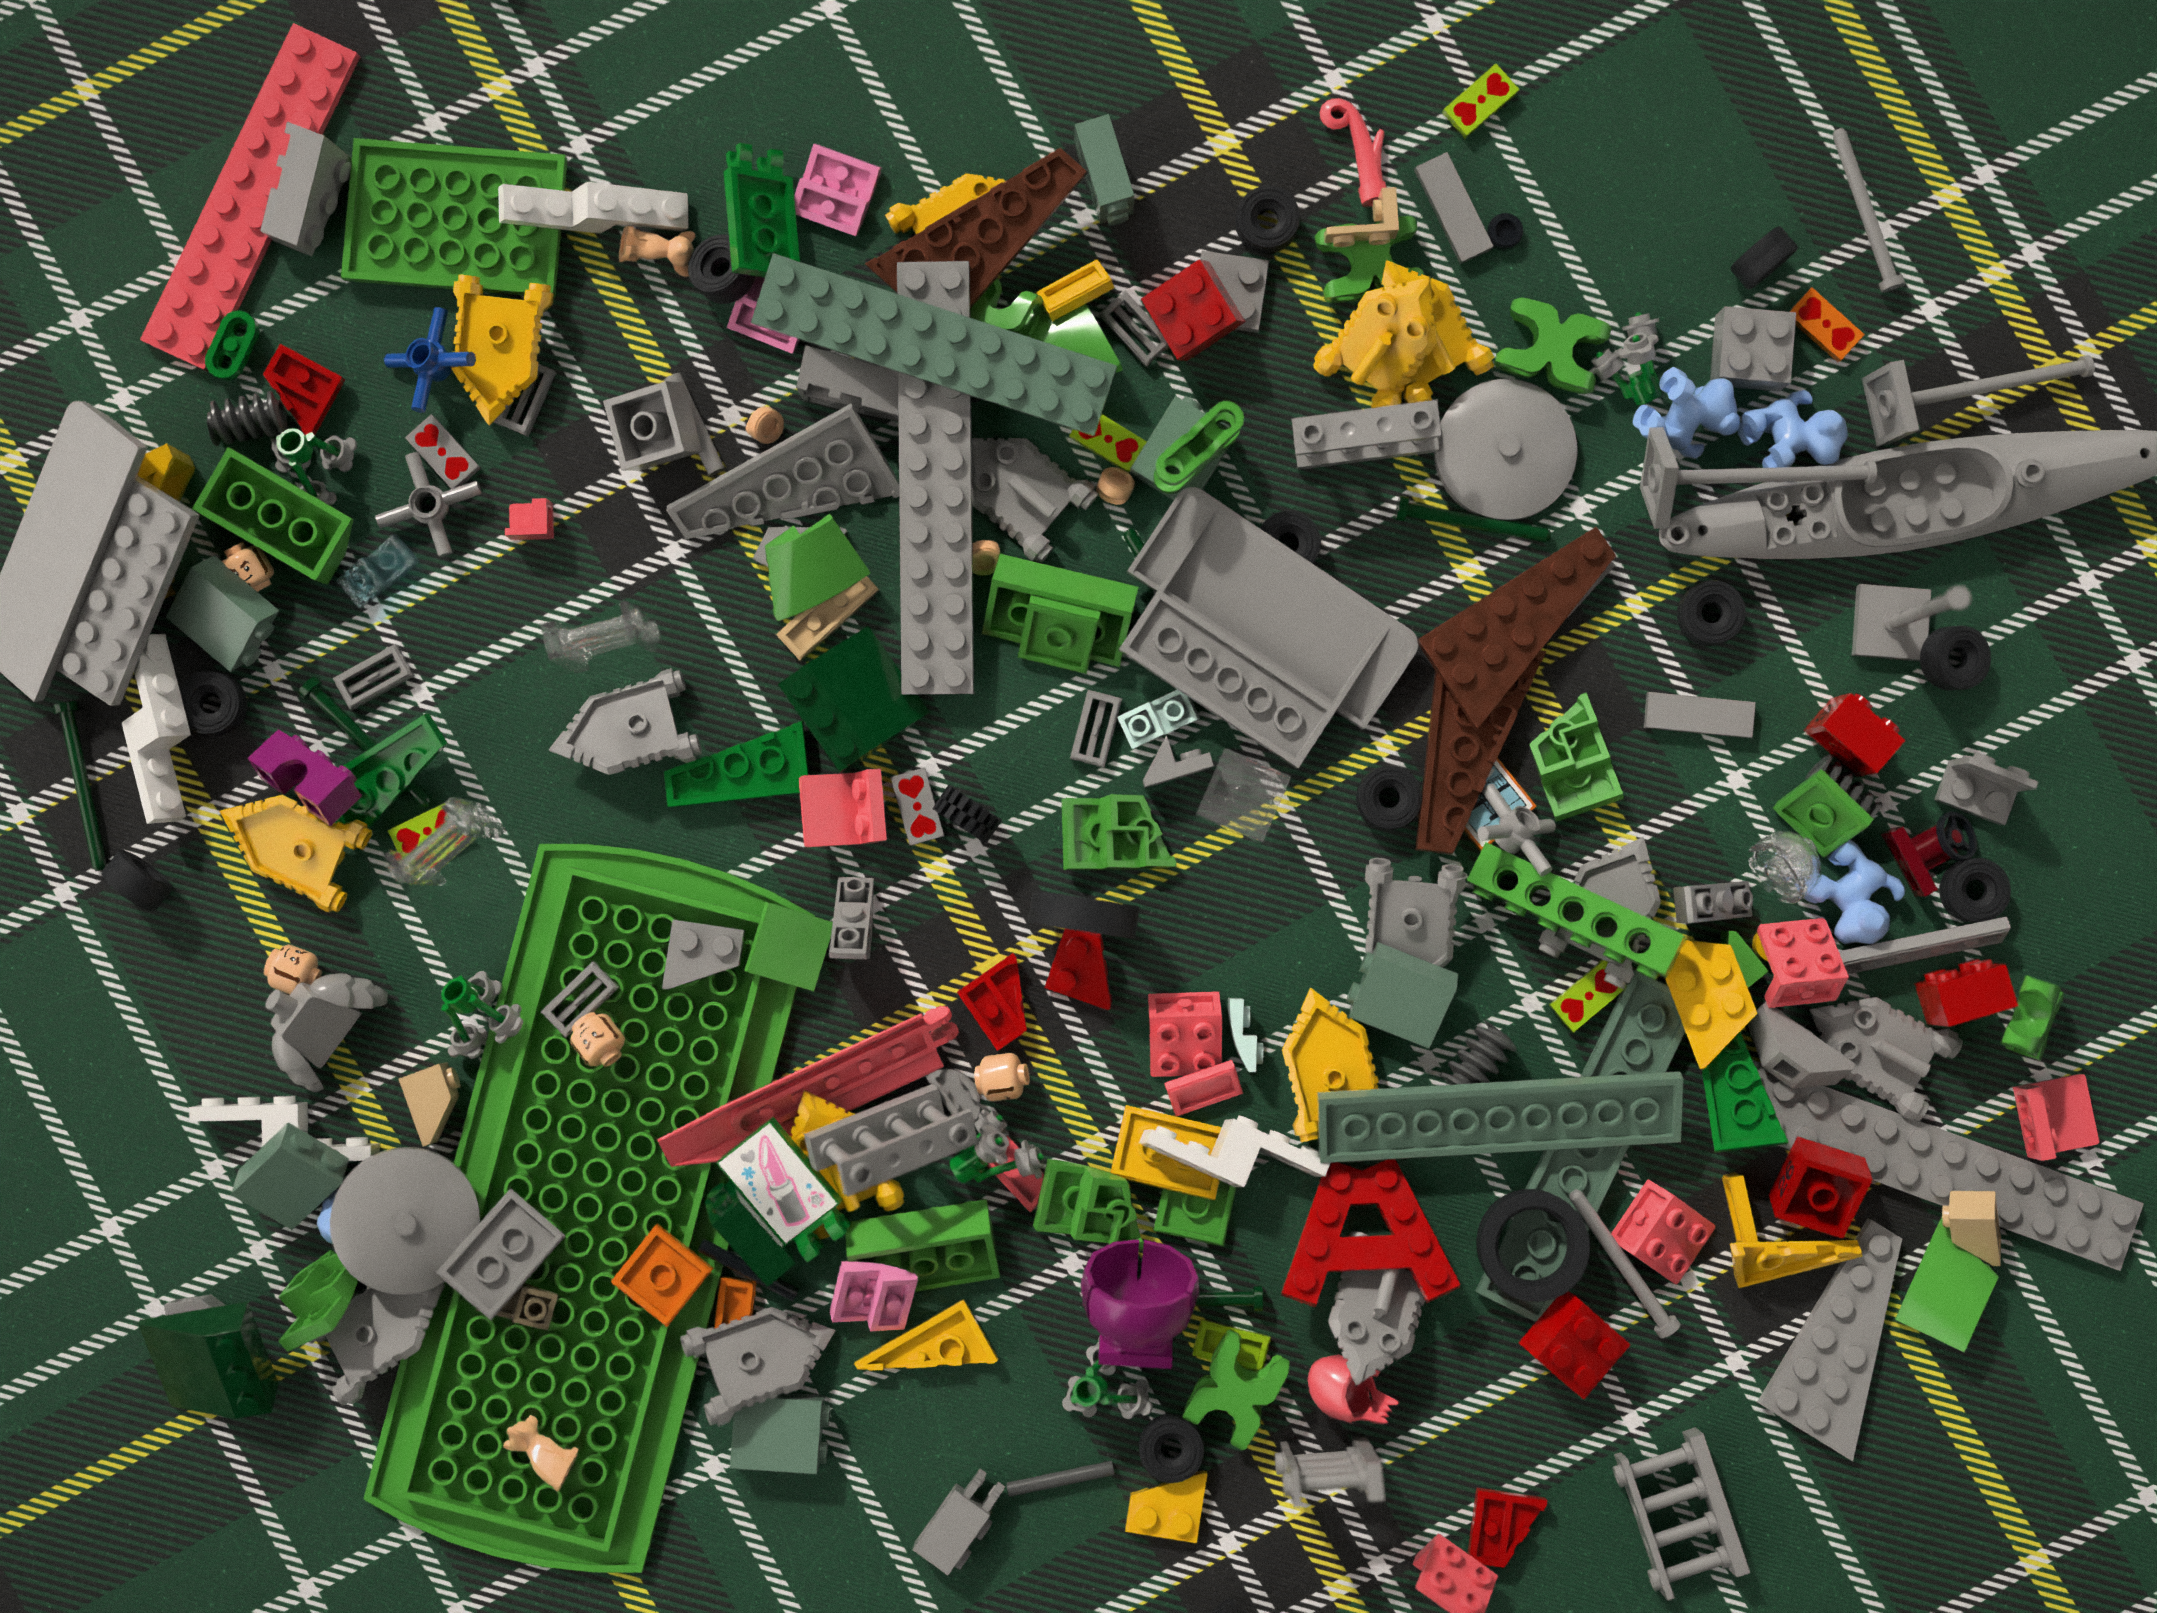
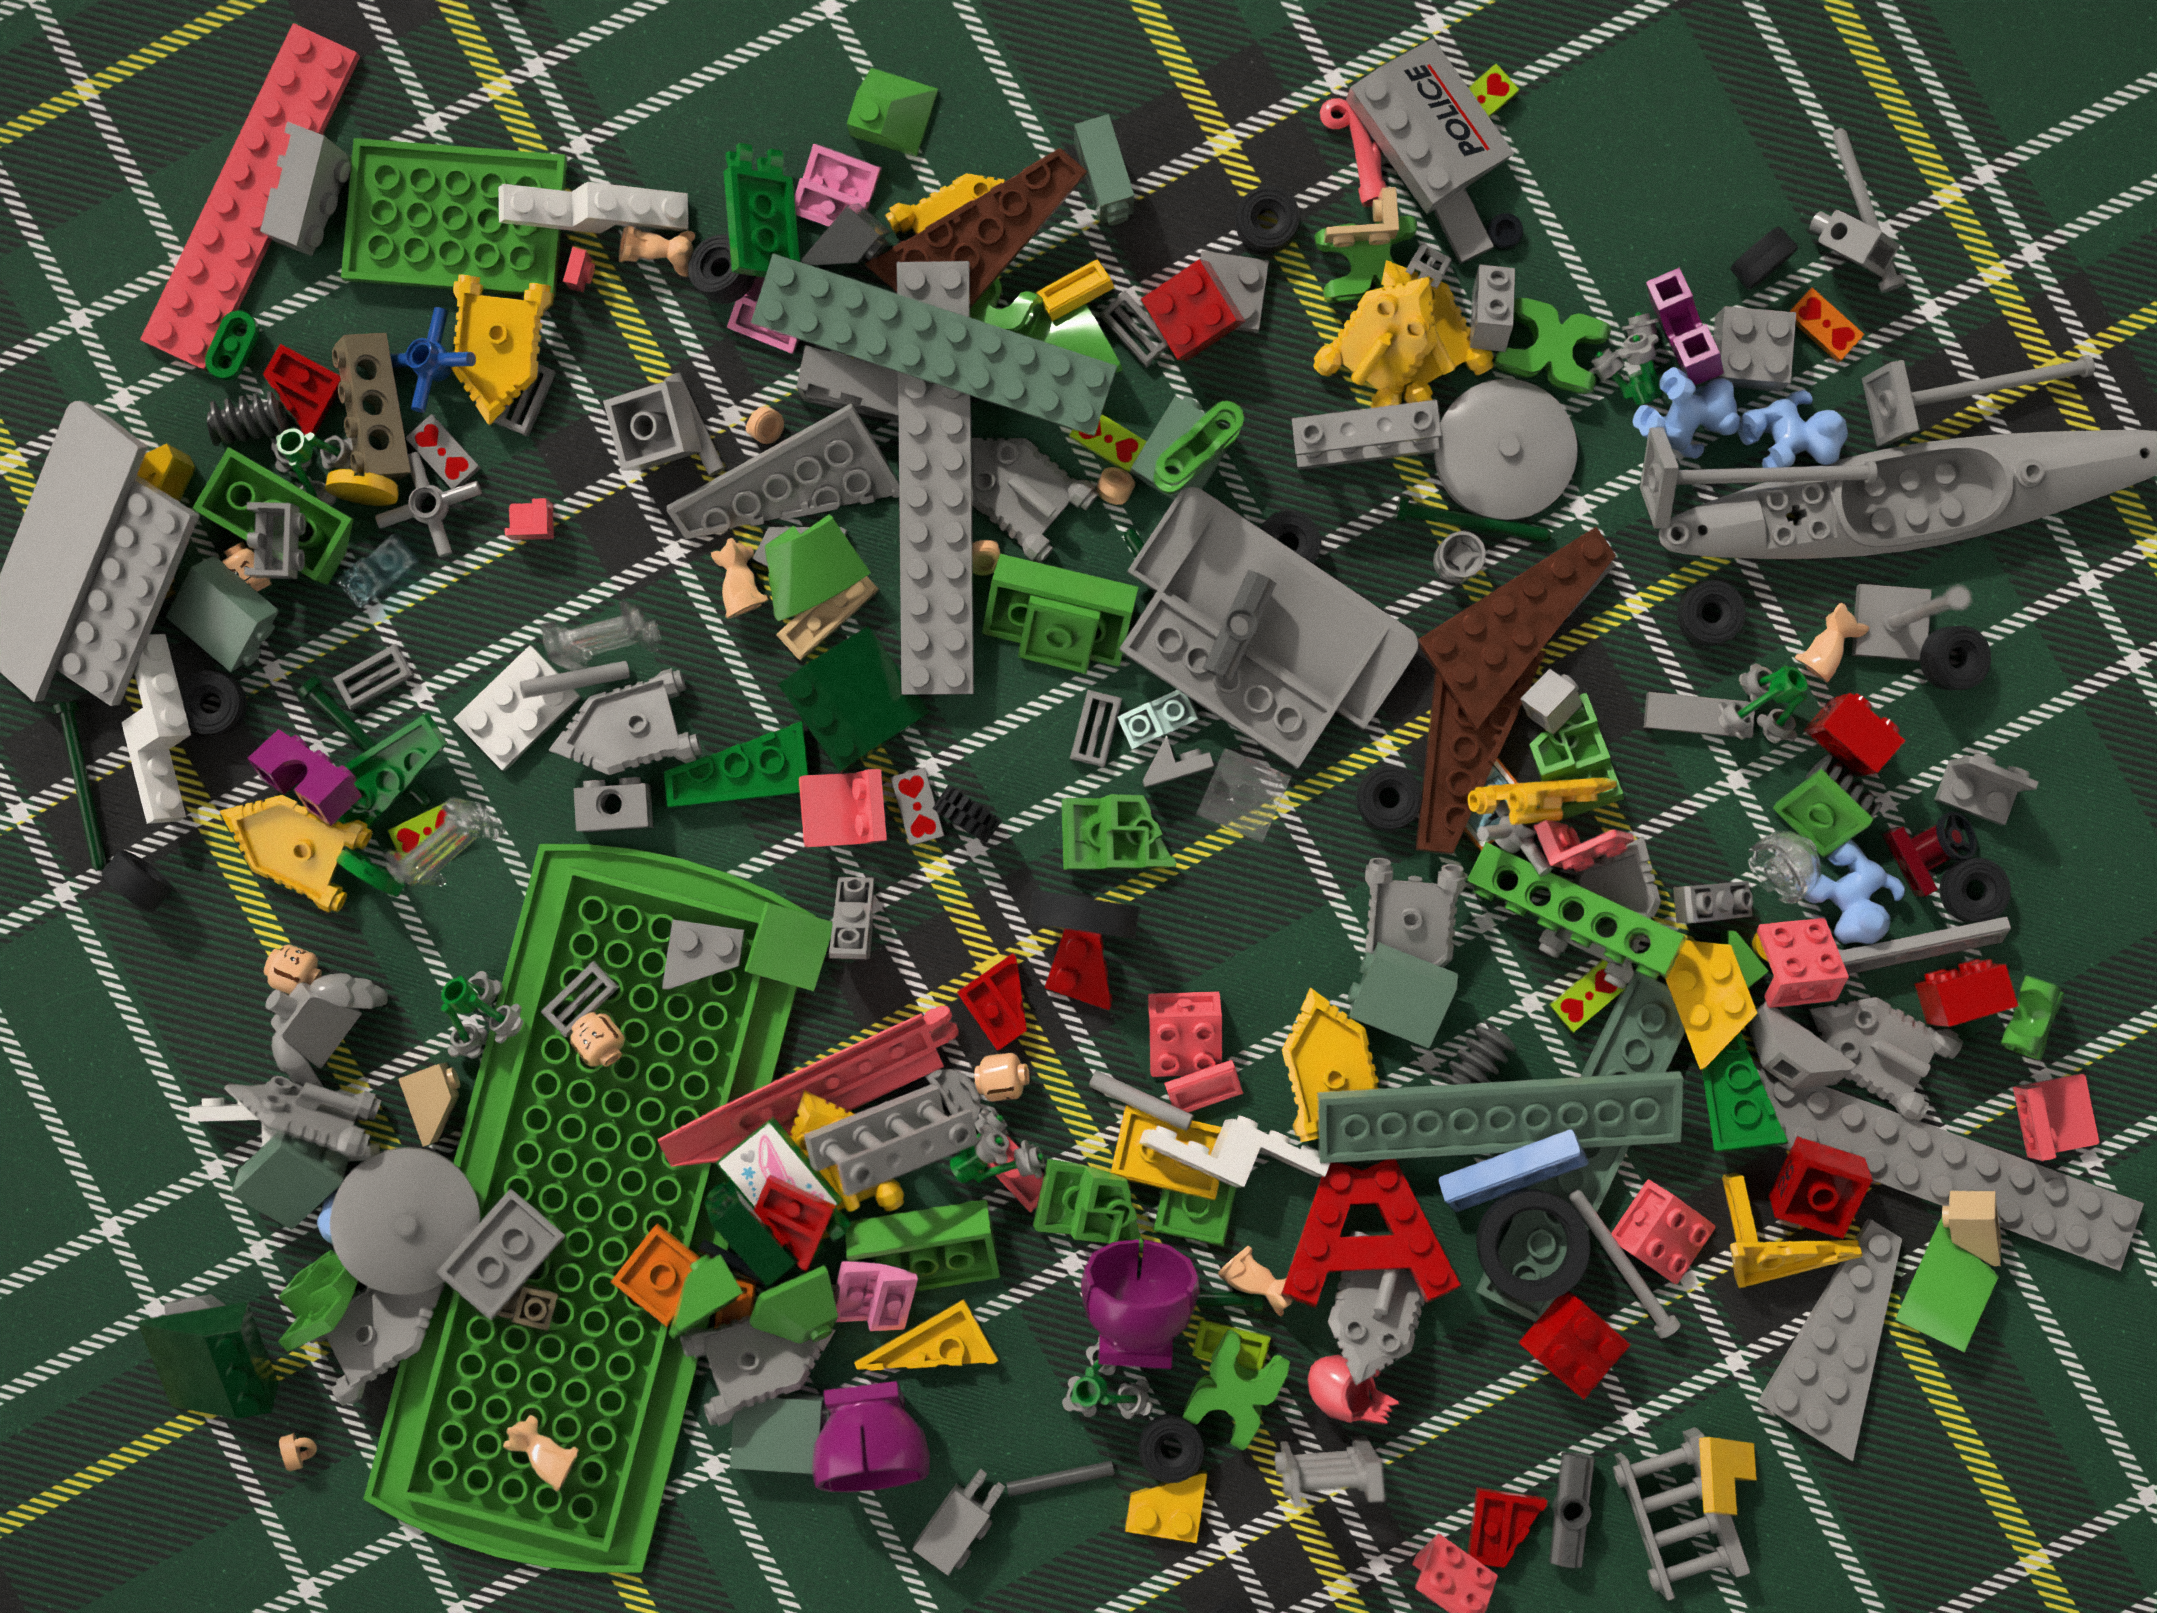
light aqua slope [1228,998,1263,1072] -> none
none -> light grey shield [224,1076,381,1158]
none -> light grey window [244,502,306,579]
none -> light nougat tile [279,1433,317,1472]
none -> yellow tile [325,469,399,506]
none -> dark tan brick [332,333,411,481]
none -> green tile [336,848,405,897]
none -> white plate [453,645,581,771]
none -> light grey piece [520,661,630,699]
none -> coral plate [563,247,595,292]
none -> light grey brick [573,777,653,832]
none -> bright green slope [669,1254,743,1339]
none -> light nougat animal [711,538,768,619]
none -> bright green slope [749,1266,838,1344]
none -> red wing [753,1175,836,1271]
none -> dark grey slope [801,203,890,265]
none -> magenta plate [812,1381,930,1492]
none -> bright green slope [847,68,938,157]
none -> light grey piece [1089,1070,1194,1131]
none -> dark grey piece [1202,570,1277,682]
none -> light nougat animal [1218,1246,1293,1317]
none -> light grey slope [1346,38,1514,214]
none -> light grey tile [1405,244,1452,288]
none -> light grey wheel [1433,531,1486,583]
none -> slope [1439,1130,1589,1212]
none -> yellow shield [1468,777,1617,825]
none -> light grey brick [1470,265,1515,352]
none -> light grey brick [1520,669,1582,734]
none -> coral bracket [1534,820,1635,872]
none -> dark grey piece [1549,1452,1594,1568]
none -> magenta arch [1646,267,1724,386]
none -> yellow tile [1699,1437,1757,1516]
none -> plant [1718,664,1808,743]
none -> light nougat animal [1794,603,1869,683]
none -> light grey torso [1810,210,1901,277]

